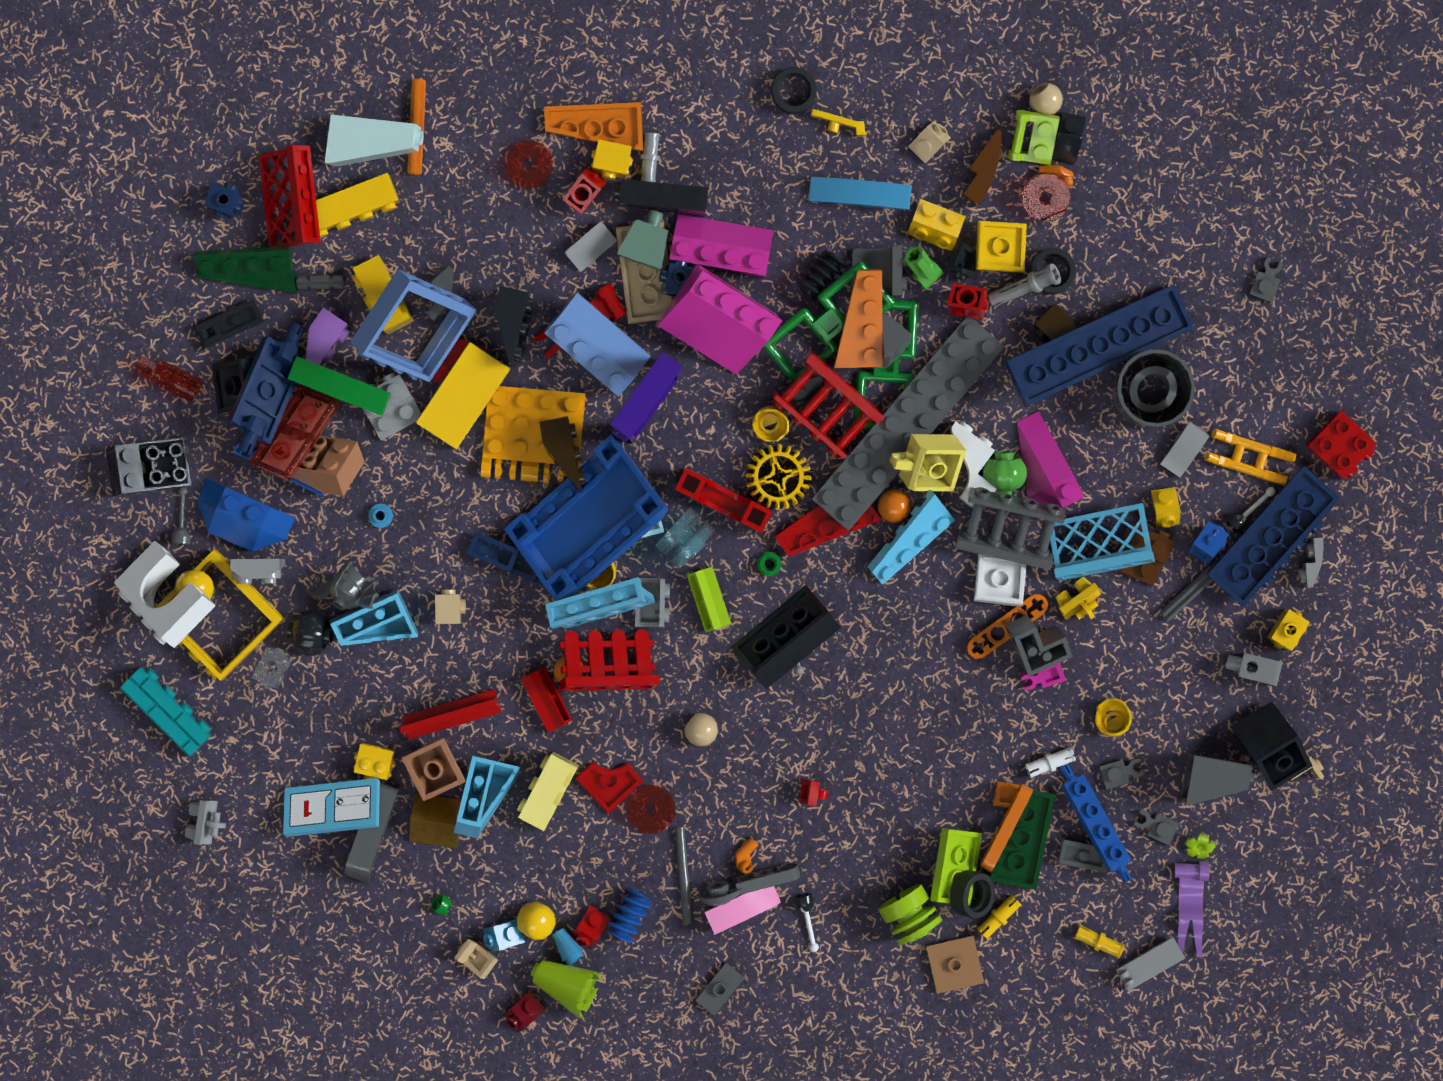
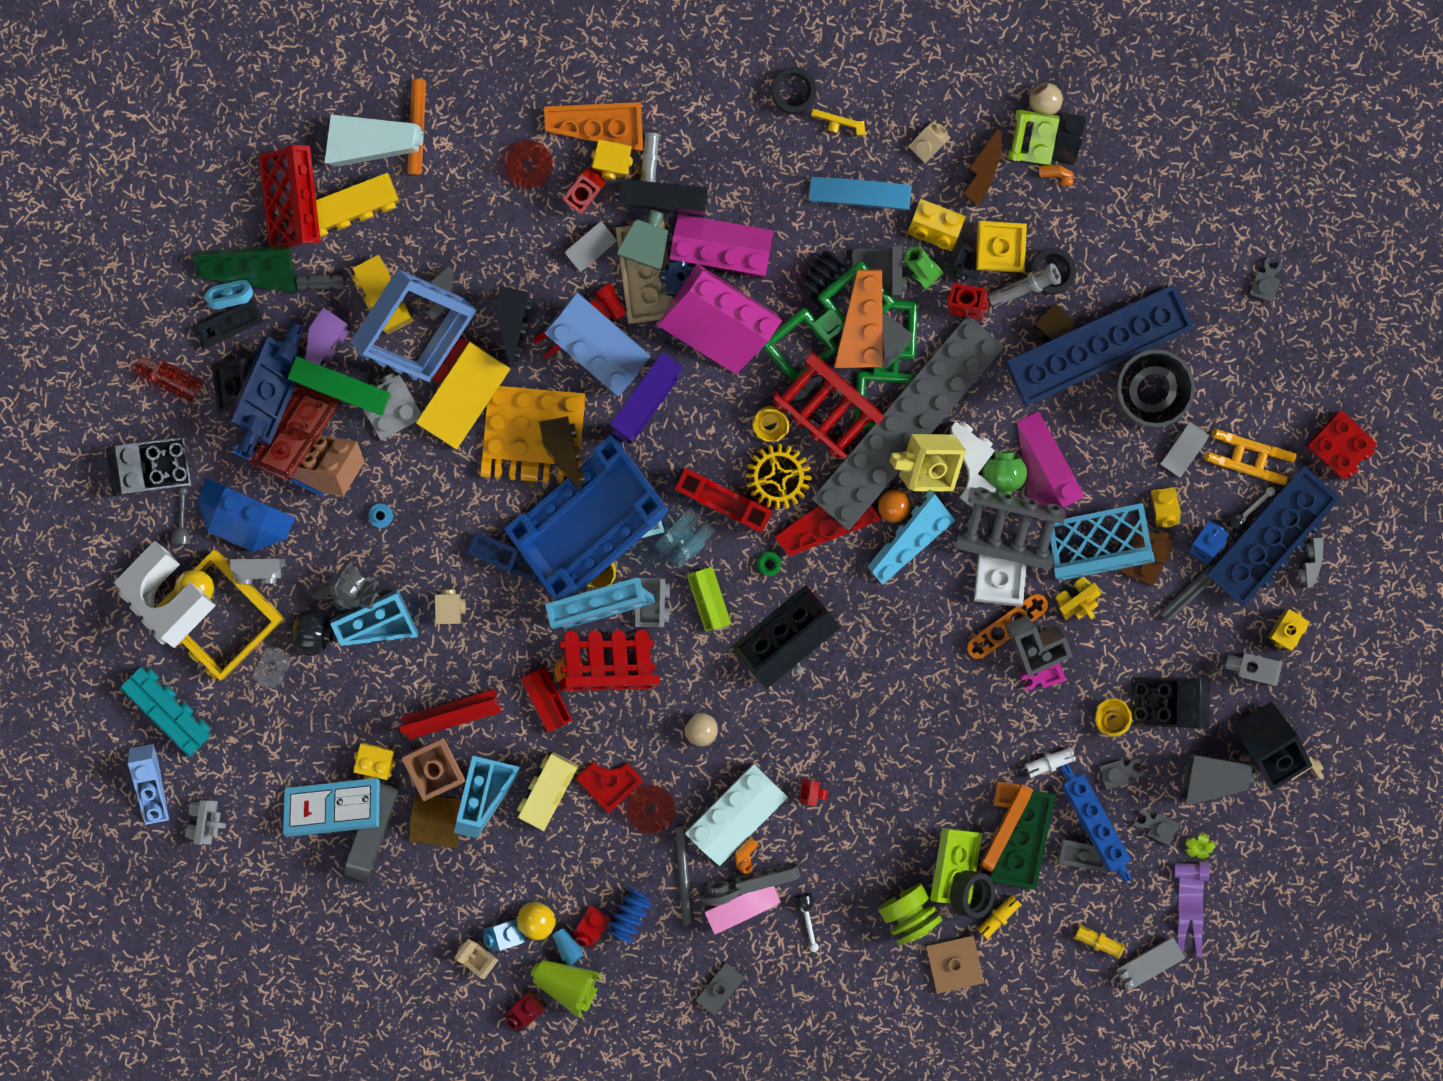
dark blue brick [204,182,244,220] -> none
green hinge [431,894,452,915] -> none
clear red plate [1022,172,1071,222] -> none
none -> light blue slope [128,744,169,825]
none -> medium azure plate [204,280,253,309]
none -> light aqua slope [685,763,788,866]
none -> black slope [1131,677,1210,728]

